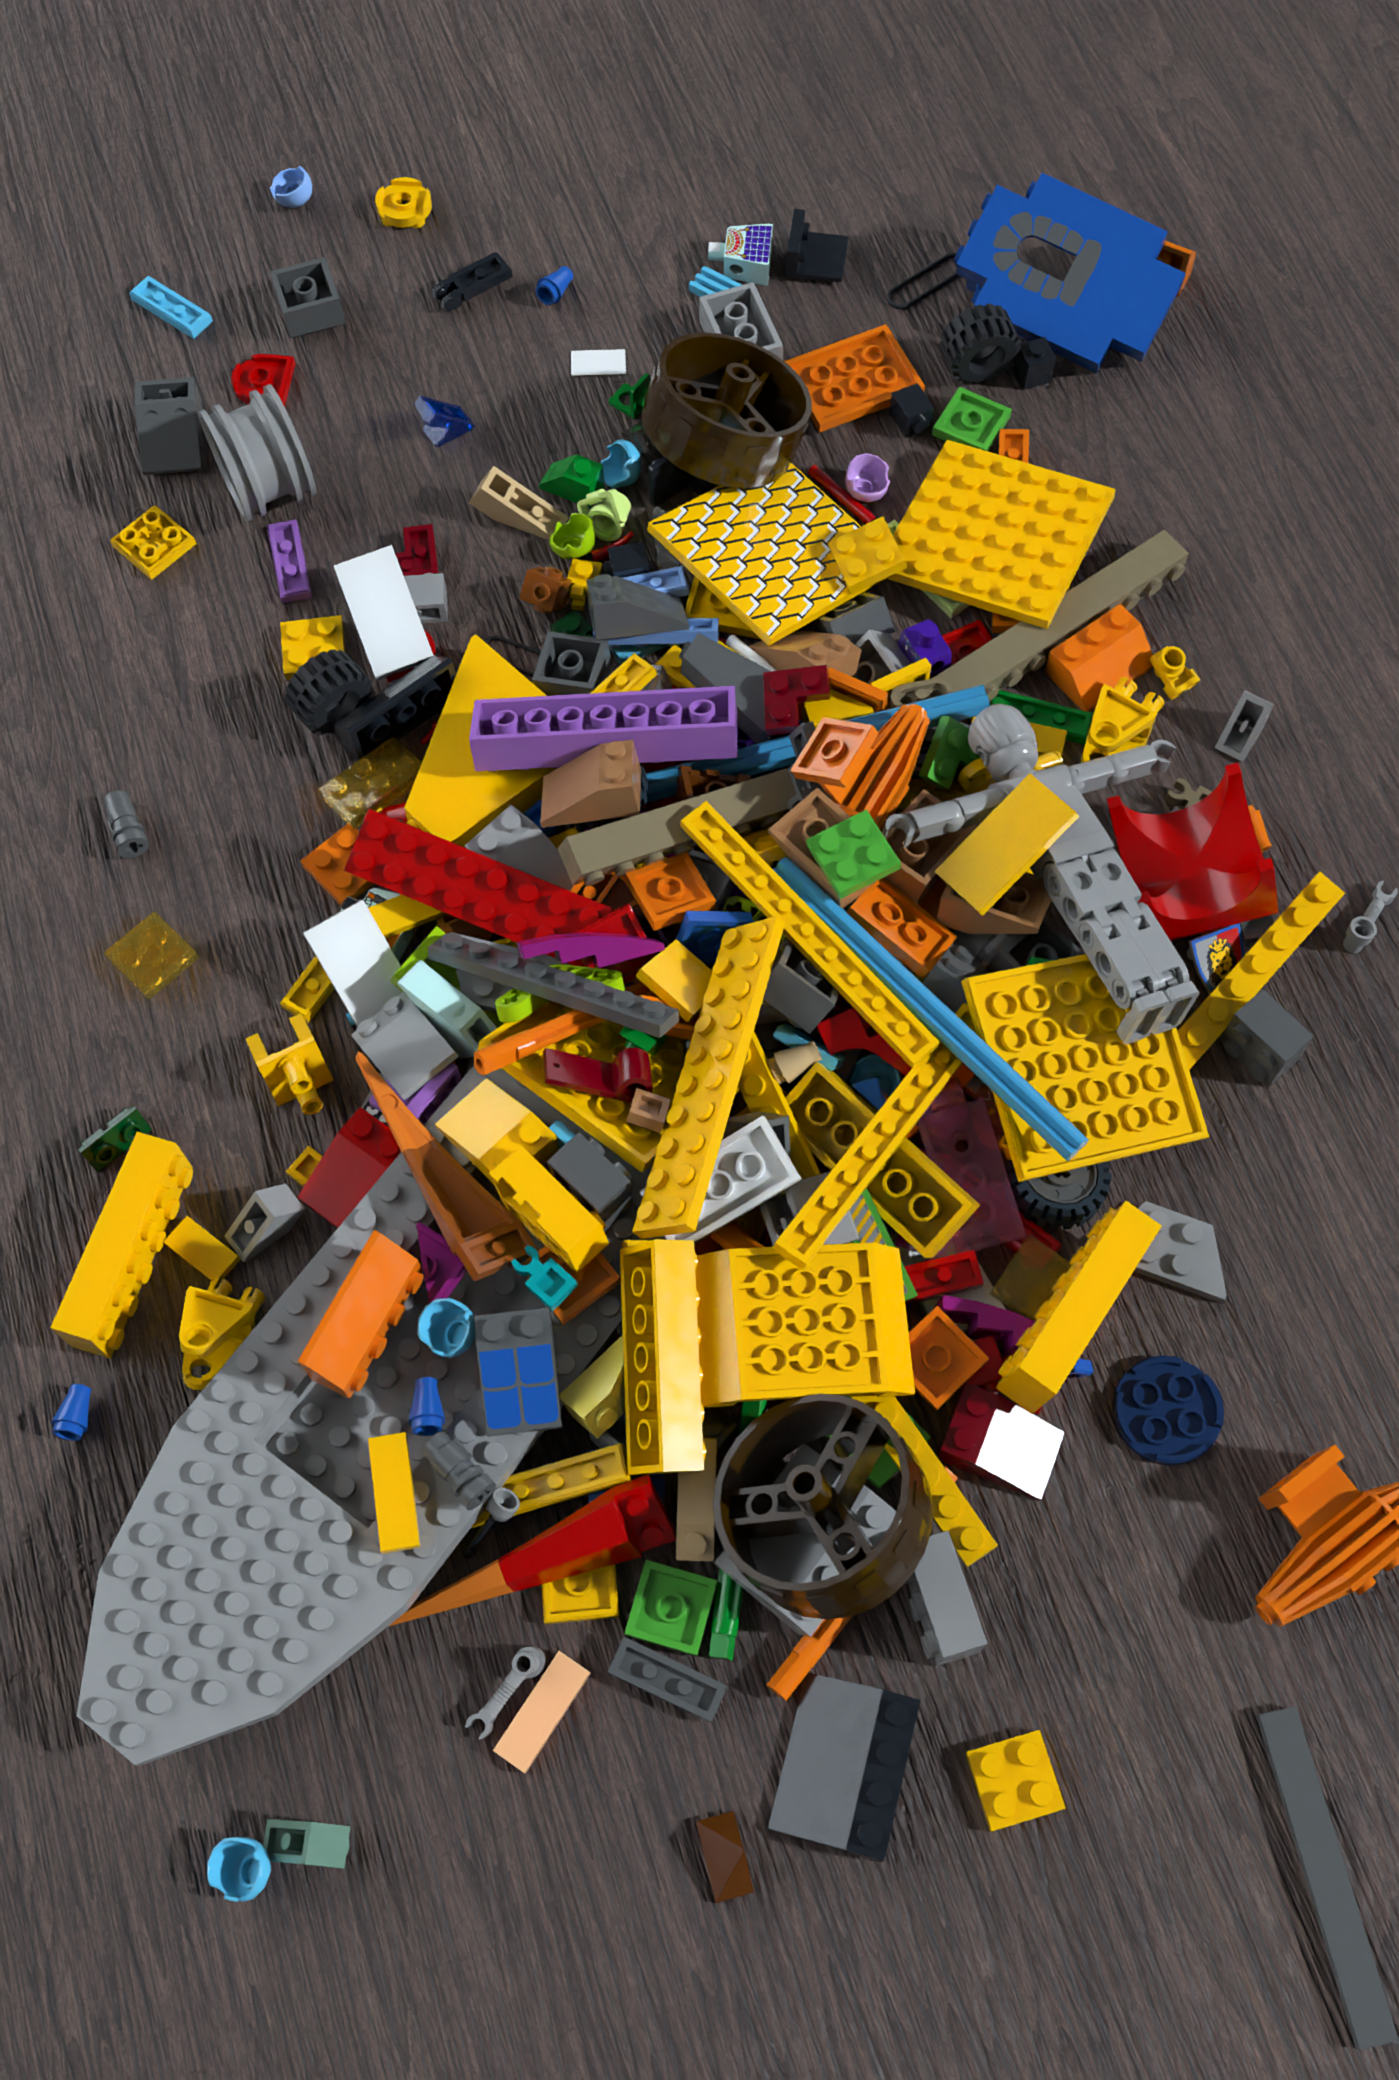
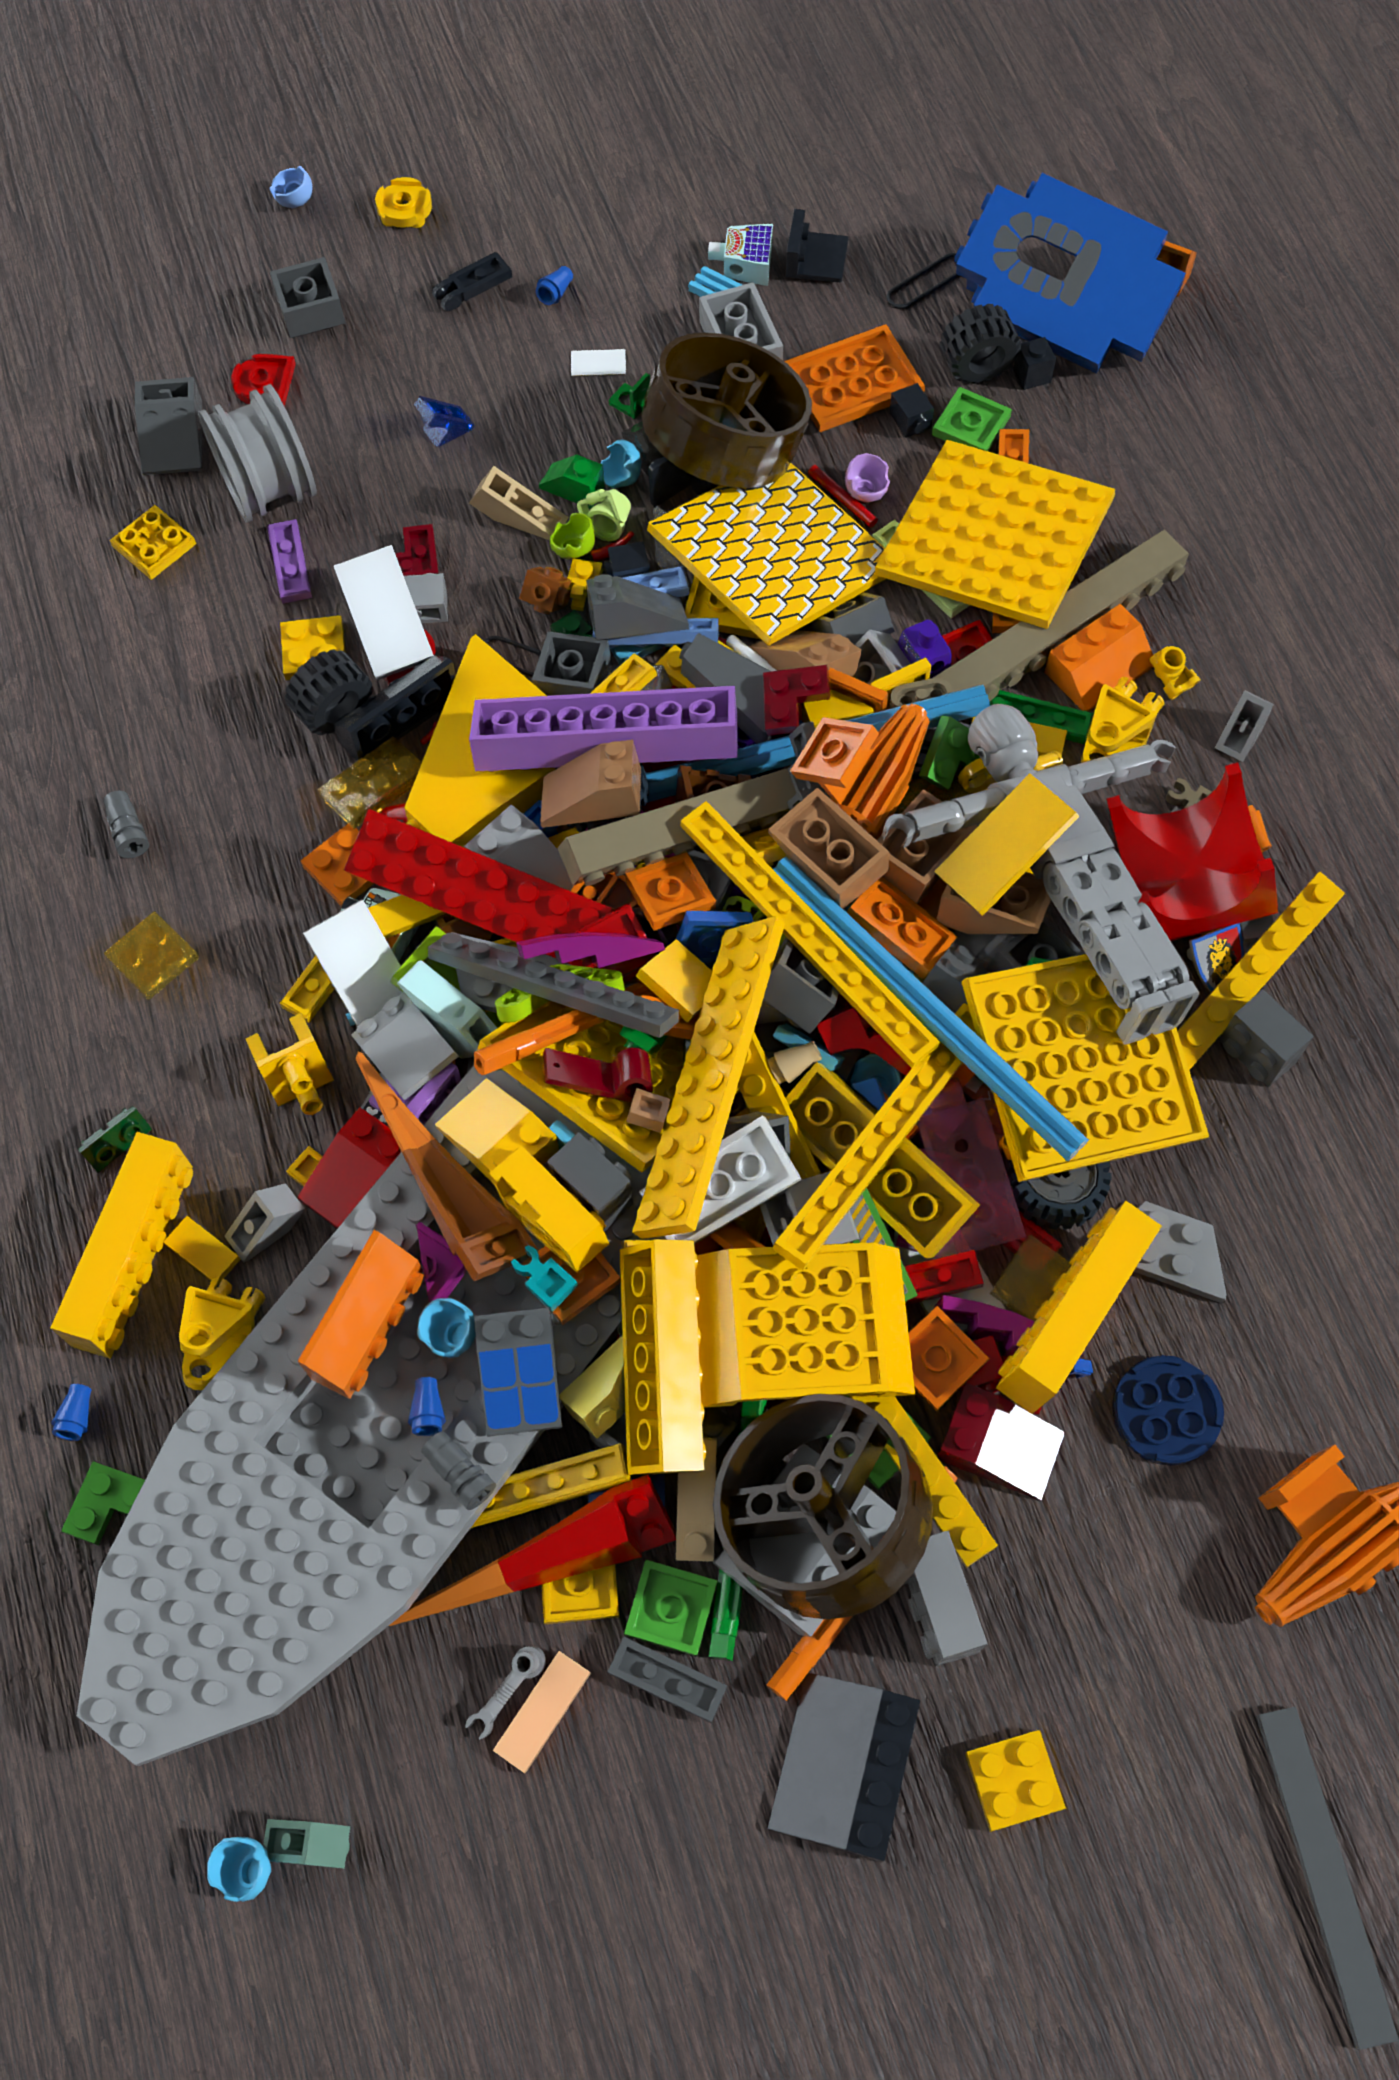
medium azure tile [129,276,213,339] -> none
yellow tile [368,1432,421,1554] -> none
light grey hinge [461,1487,520,1558] -> none
reddish brown slope [696,1811,754,1903] -> none
bright green plate [806,809,901,899] -> none
yellow plate [828,516,908,594] -> none
light grey brick [1343,880,1398,953] -> none
none -> bright green plate [61,1461,145,1546]

